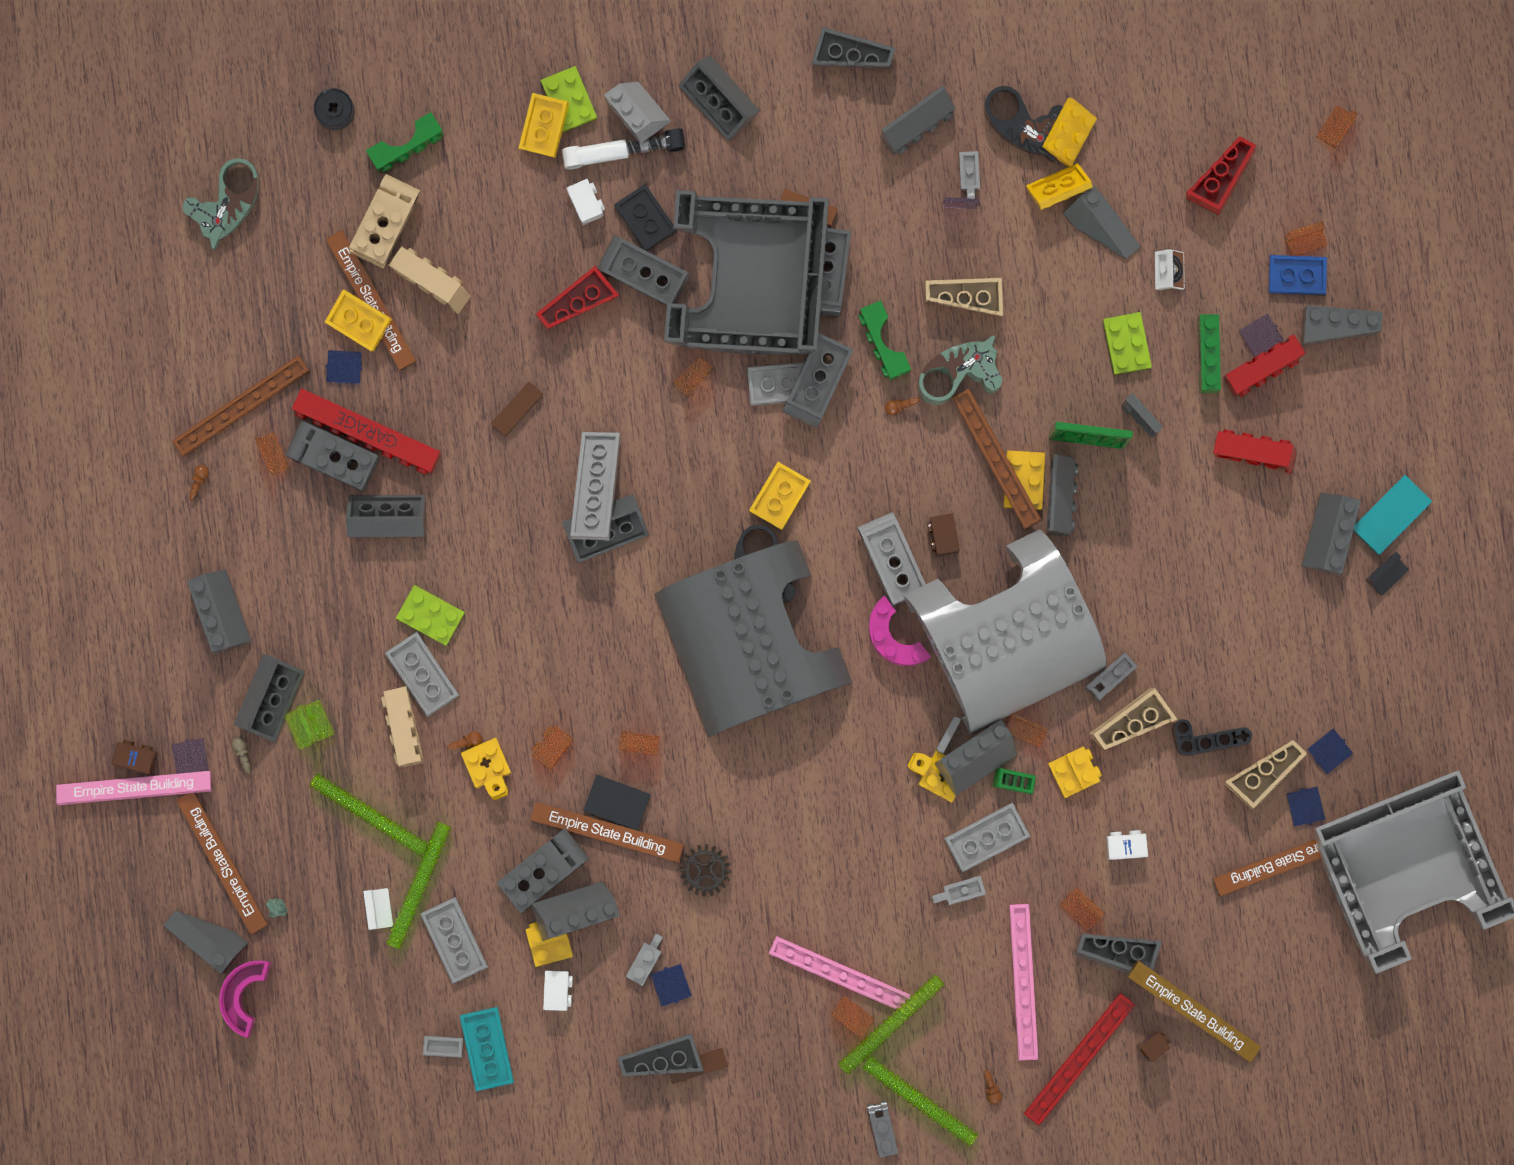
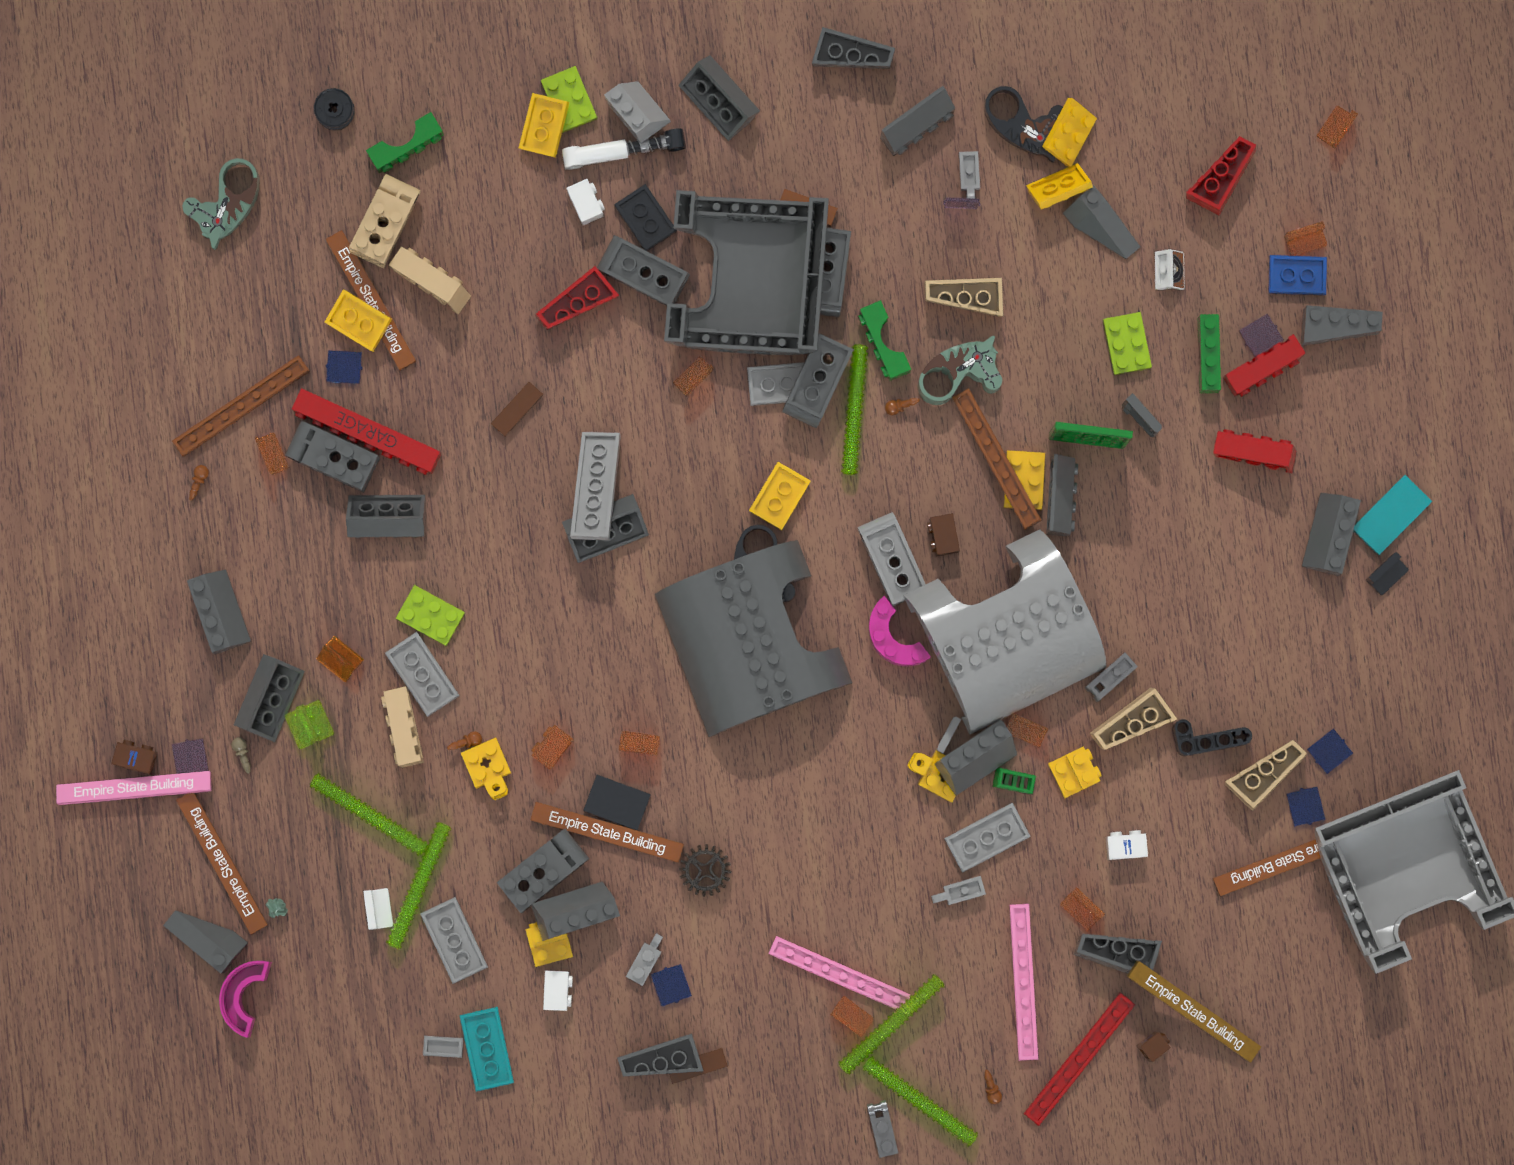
none -> clear orange panel [316,636,364,682]
none -> clear neon green piece [841,344,869,475]

